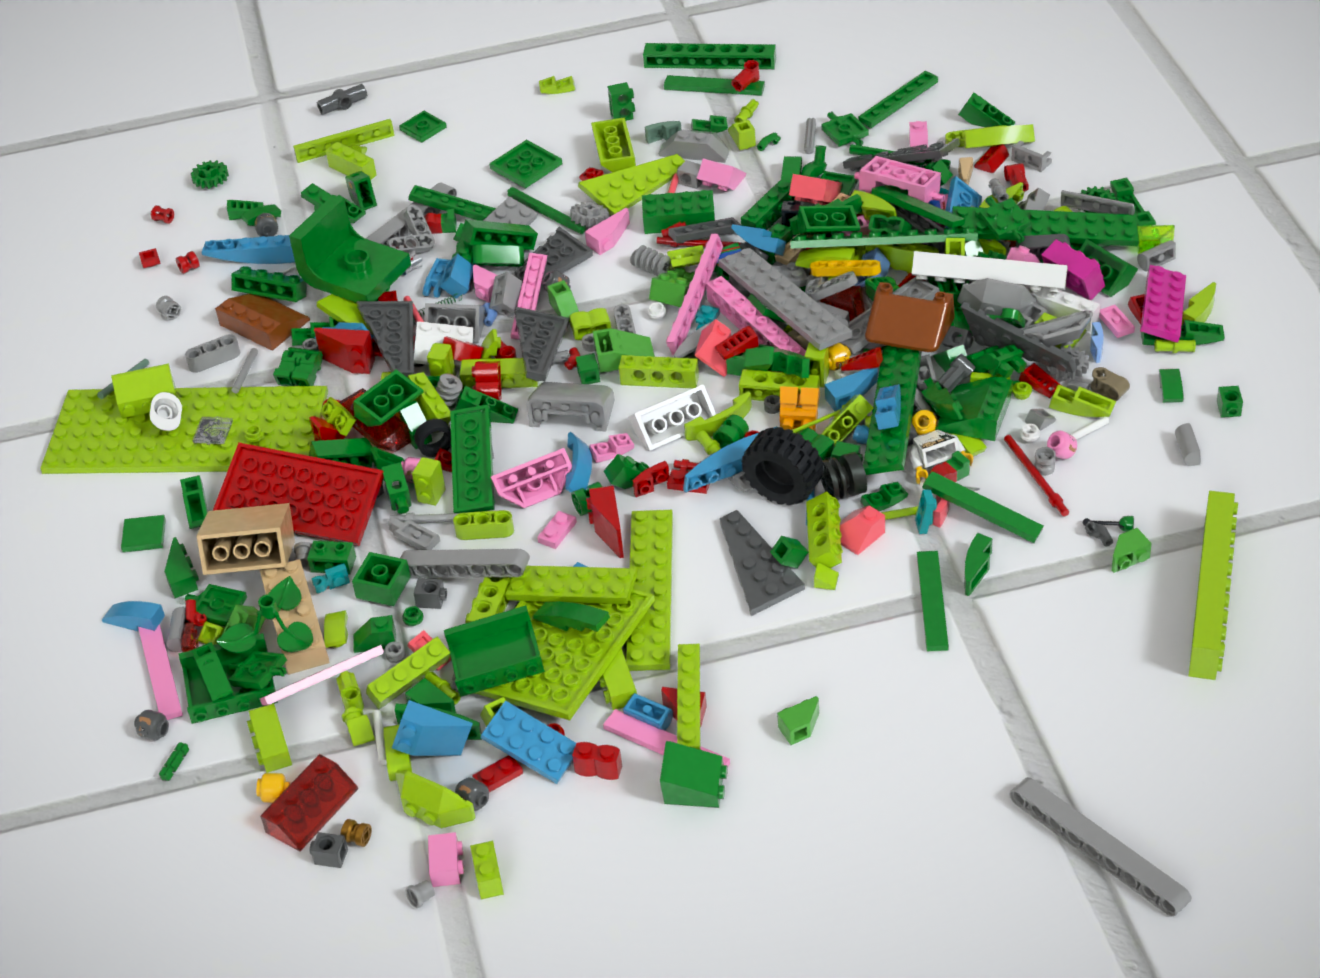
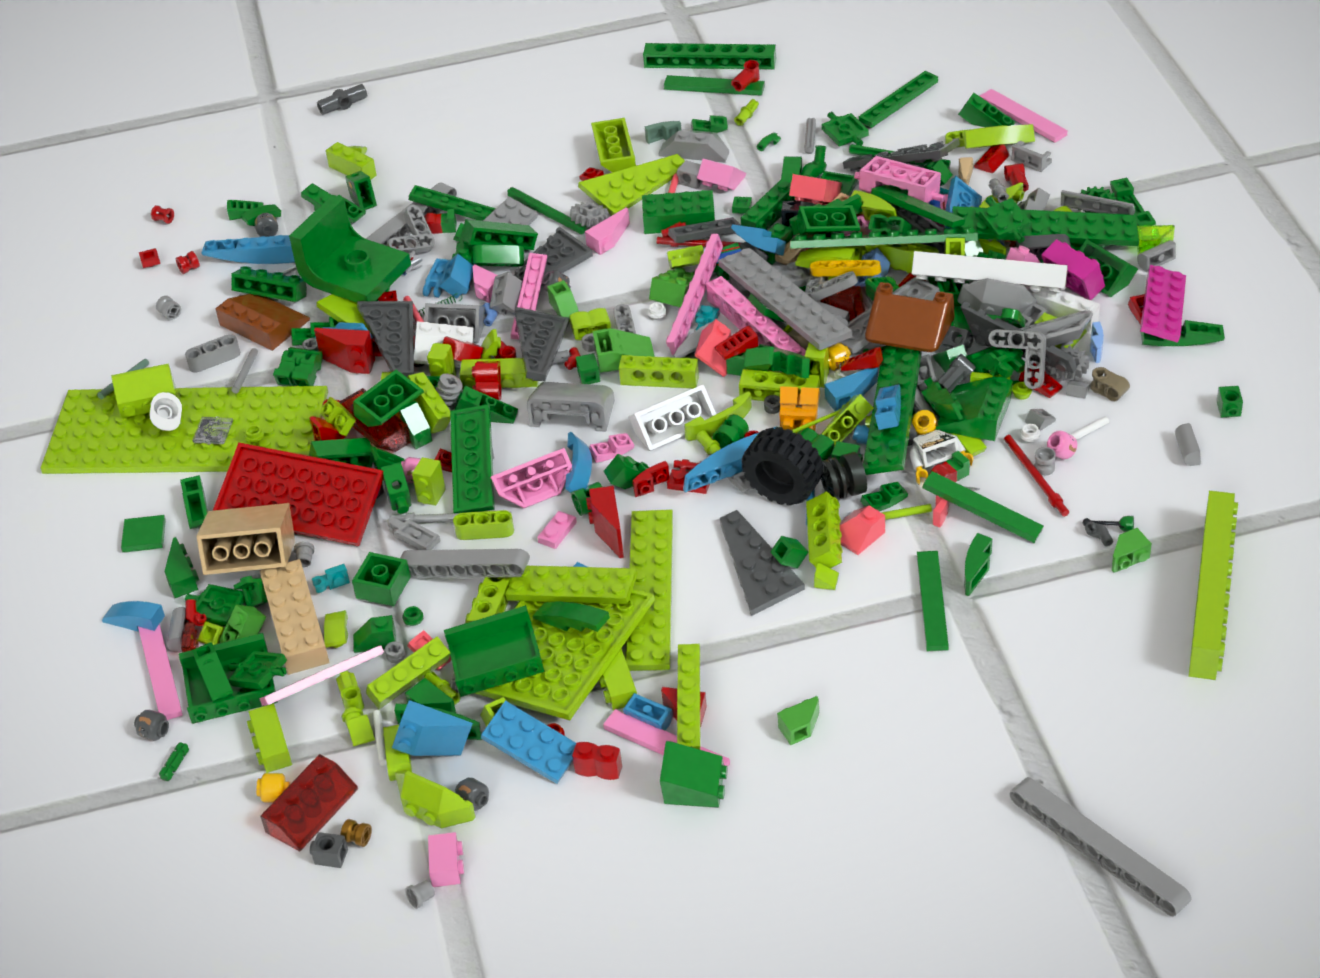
green gear [191,160,229,189] -> none
green plant [216,576,313,654] -> none
lime plate [293,119,395,163] -> none
green brick [307,540,356,575] -> none
green tile [399,111,447,143] -> none
dark grey brick [413,578,447,609] -> none
black tyre [414,419,451,457] -> none
lime brick [470,841,504,899] -> none
red plate [472,755,523,793] -> none
green plate [489,139,563,189] -> none
lime slope [539,76,575,94] -> none
green brick [607,82,635,121] -> none
light grey piece [630,245,670,276] -> none
lime slope [728,120,756,150] -> none
bright pink slope [909,121,928,147] -> none
teal plate [915,490,937,534] -> none
lime slope [1049,384,1116,417] -> none
bright pink plate [1099,305,1135,338] -> none
lime pin [1154,339,1196,353] -> none
green slope [1159,369,1184,403] -> none
lime slope [1182,282,1216,326] -> none
none -> green bracket [233,576,268,608]
none -> green plate [732,196,752,214]
none -> bright pink tile [980,89,1068,143]
none -> light grey beam [988,329,1046,389]

